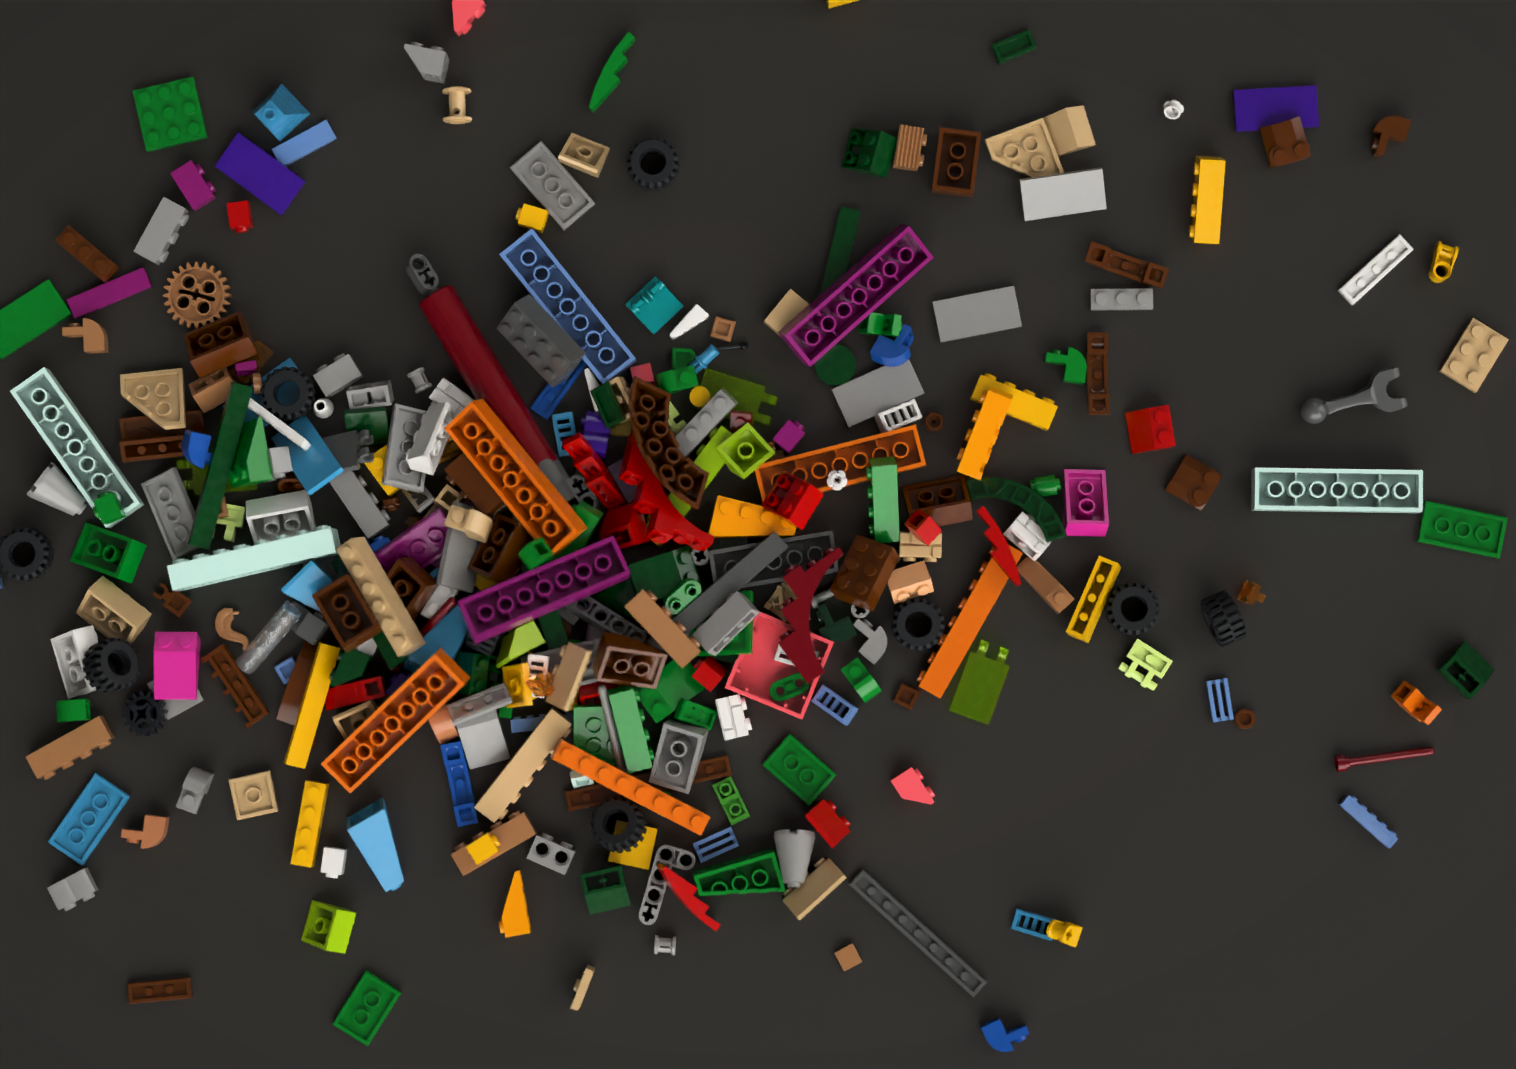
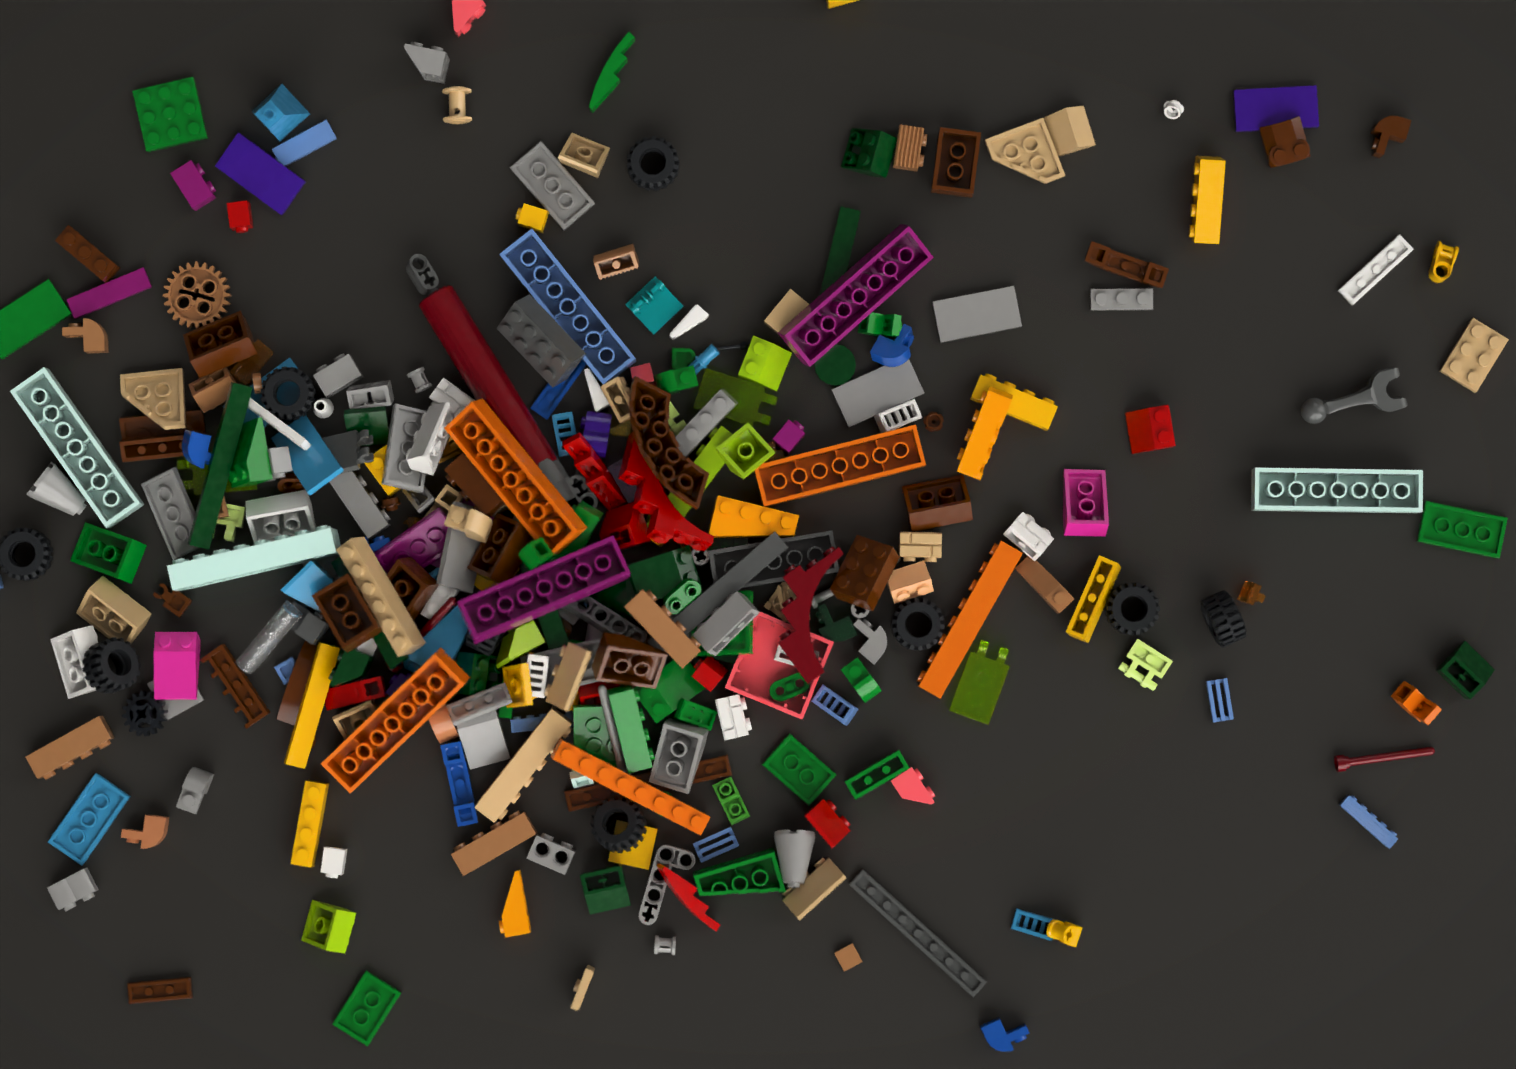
green brick [56,699,91,722] -> none
green brick [92,491,126,525] -> none
light grey brick [134,197,189,265] -> none
medium nougat piece [215,608,249,650] -> none
tan plate [228,770,279,820] -> none
magenta tile [235,360,257,377] -> none
slope [346,797,404,892] -> none
yellow brick [466,832,501,865] -> none
clear orange tile [524,672,554,697] -> none
dark green tile [590,382,626,429] -> none
yellow tile [689,386,711,408] -> none
medium nougat tile [710,316,736,342] -> none
dark red plate [730,410,753,433] -> none
red slope [761,471,824,530] -> none
white plate [827,470,847,490] -> none
brick [866,457,900,543] -> none
reddish brown tile [893,682,920,710] -> none
red brick [904,509,942,546] -> none
dark green tile [965,477,1068,543] -> none
red slope [976,506,1021,587] -> none
dark green tile [991,29,1037,65] -> none
tile [1019,167,1107,221] -> none
green brick [1030,474,1061,497] -> none
green brick [1044,347,1087,385] -> none
reddish brown slope [1086,332,1110,415] -> none
reddish brown slope [1165,454,1222,511] -> none
reddish brown tile [1234,708,1255,729] -> none
none -> medium nougat brick [593,244,639,280]
none -> lime slope [738,336,792,392]
none -> green brick [844,750,909,800]

